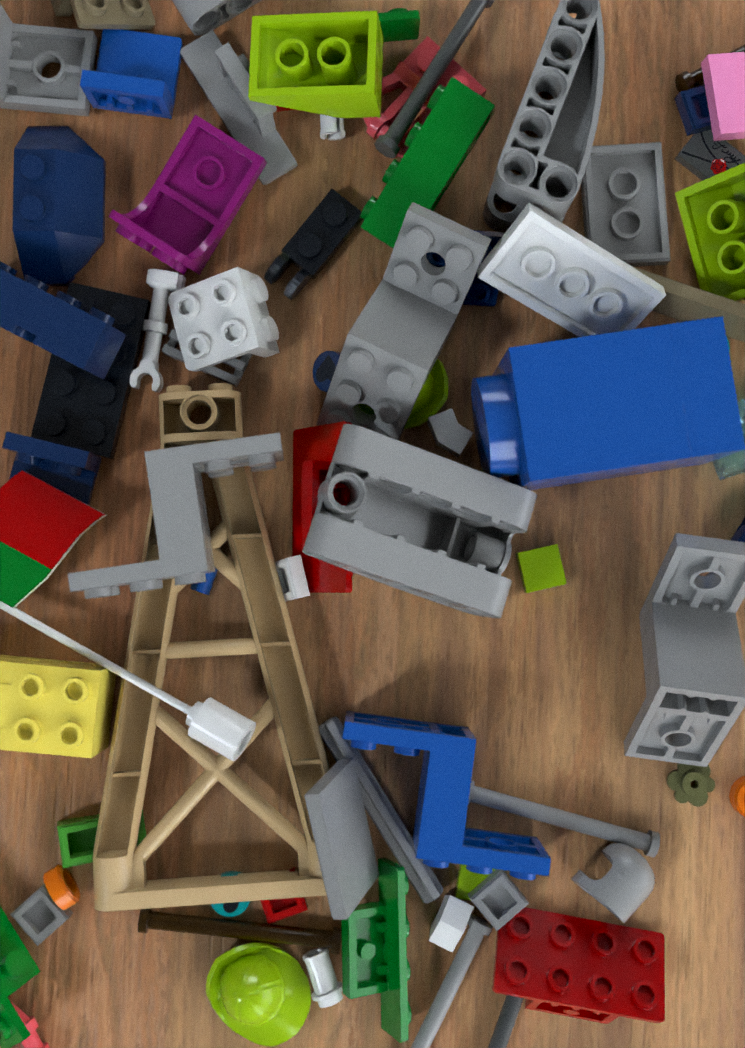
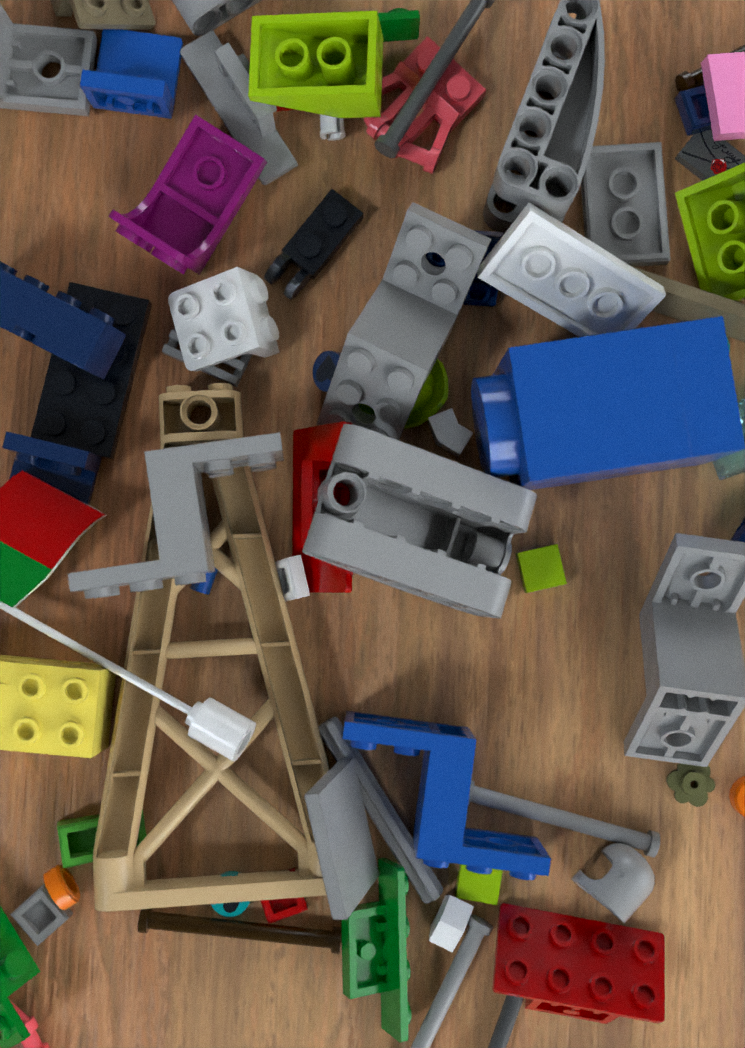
dark blue wedge [13,126,106,286] -> none
white piece [129,269,186,393] -> none
lime hat [206,942,311,1047] -> none
white pin [302,947,343,1008] -> none
green brick [360,77,495,249] -> none
light grey tile [468,869,529,931] -> none

